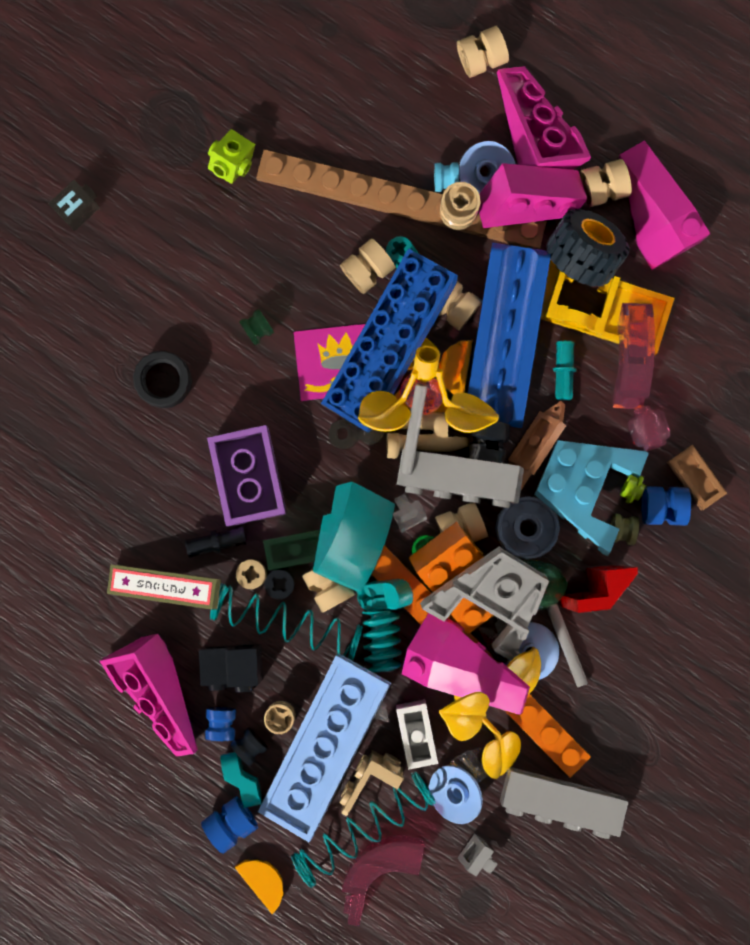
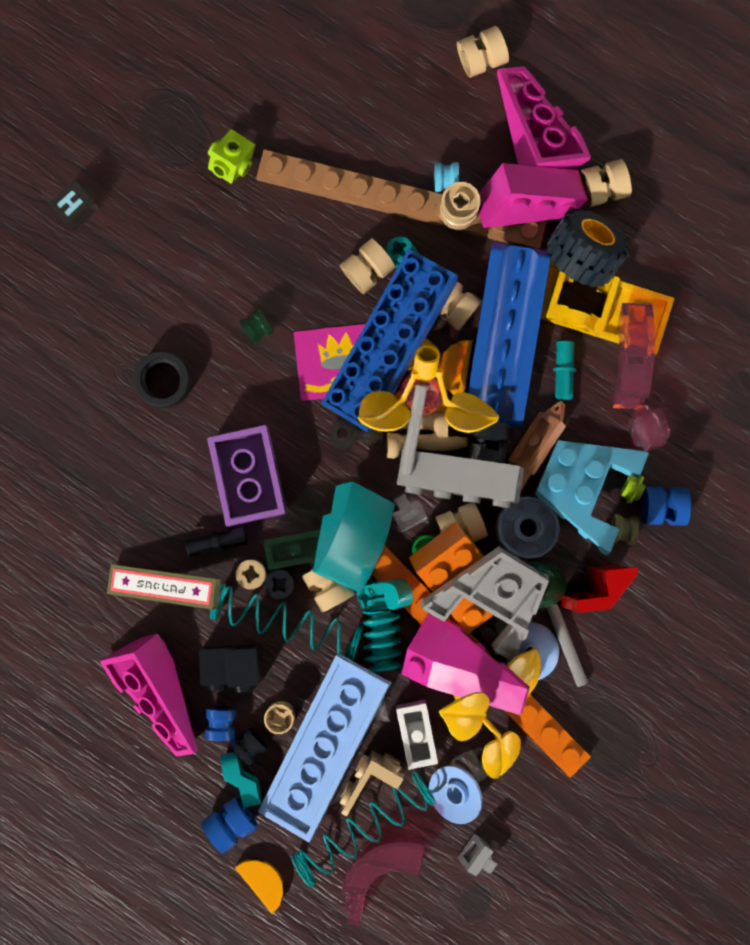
light blue dish [459,141,515,193] -> none
light grey brick [500,767,628,839] -> none
dark pink wedge [618,140,710,270] -> none
medium nougat plate [667,445,727,510] -> none

